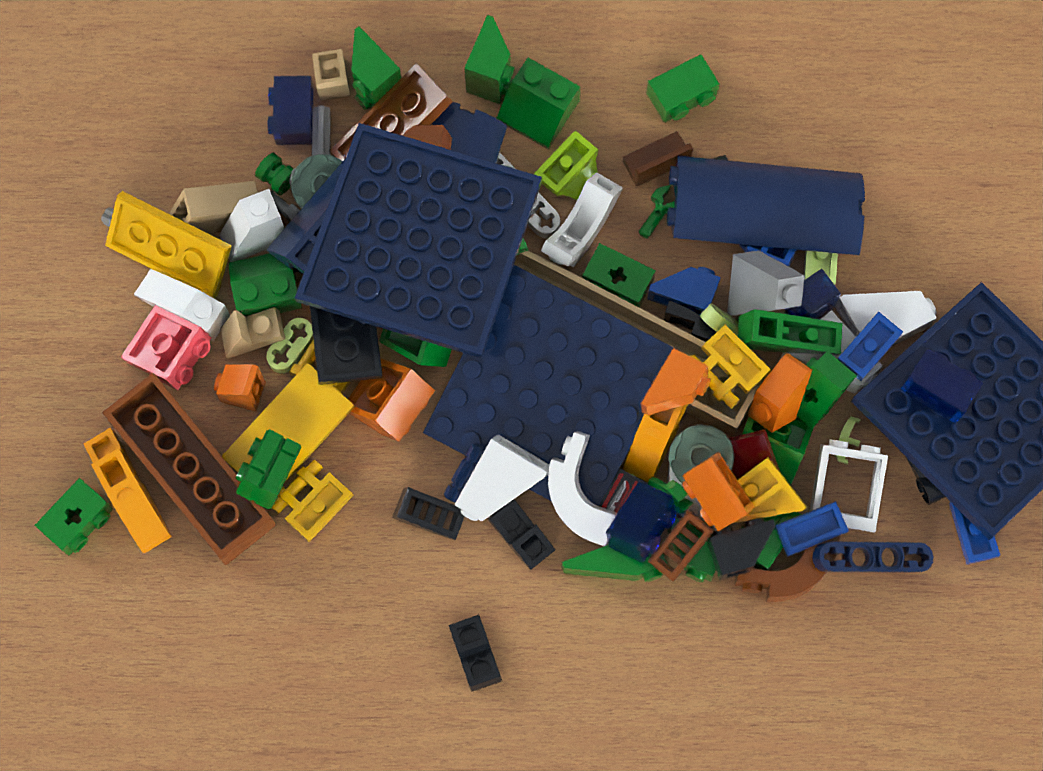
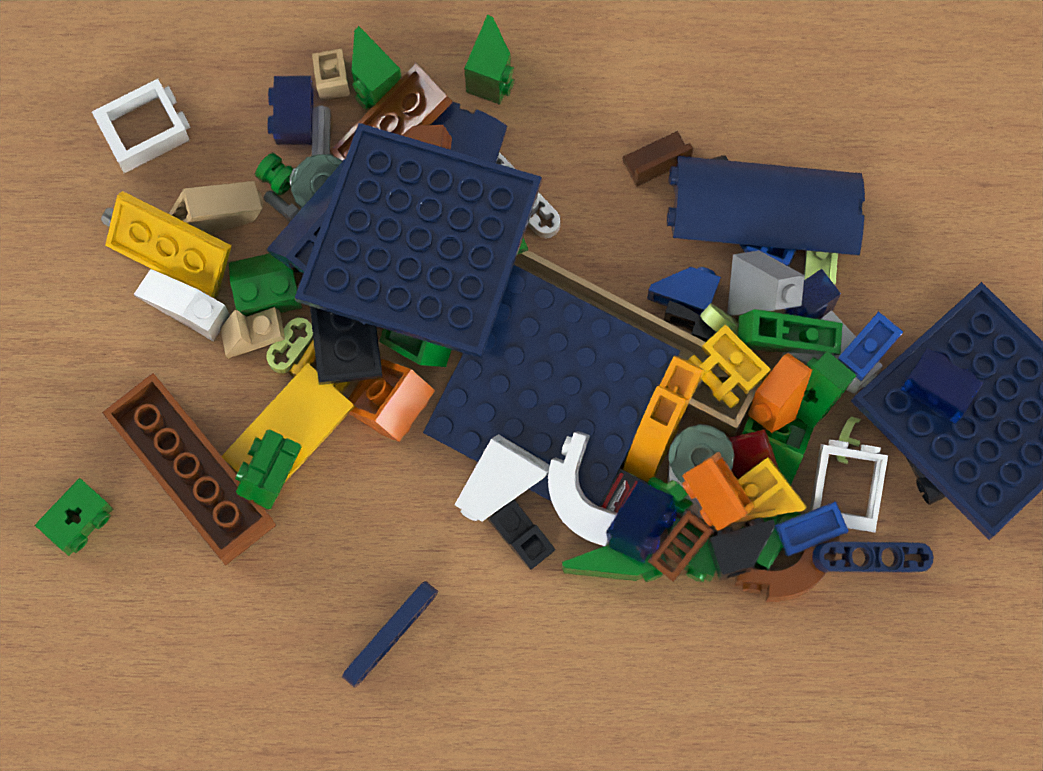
light orange slope [84,427,172,554] -> none
coral plate [121,305,212,390] -> none
orange slope [214,364,266,412] -> none
white slope [219,189,284,262] -> none
yellow plate [272,459,353,542] -> none
black slope [393,487,465,540] -> none
dark blue axle [444,443,485,503] -> none
black slope [448,615,502,692] -> none
green slope [496,57,581,149] -> none
lime slope [534,130,599,200] -> none
white arch [541,173,623,267] -> none
green brick [582,243,656,307] -> none
green bar [638,185,675,239] -> none
orange slope [641,348,711,415] -> none
green brick [646,54,720,123] -> none
white slope [835,291,937,346] -> none
blue plate [949,502,1000,565] -> none
none -> white window [92,79,191,173]
none -> dark blue beam [342,581,438,688]

